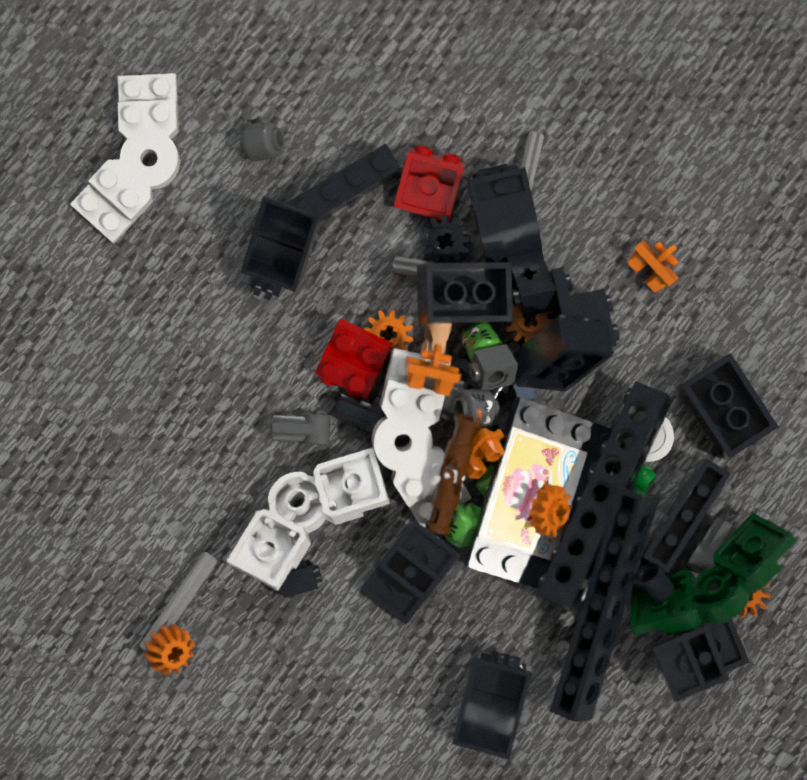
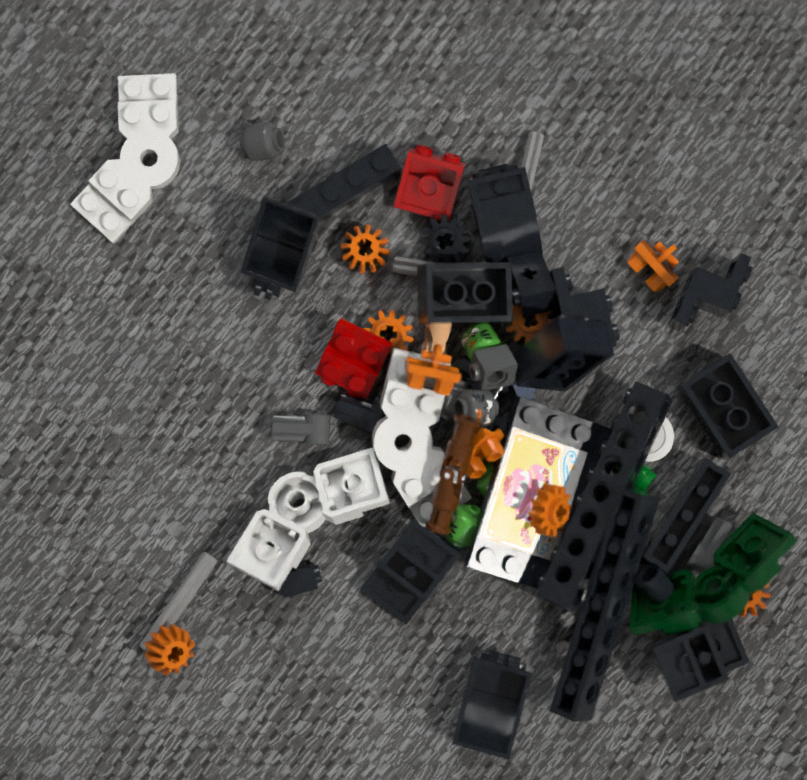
none -> orange gear [341,225,390,274]
none -> black bracket [668,253,753,331]

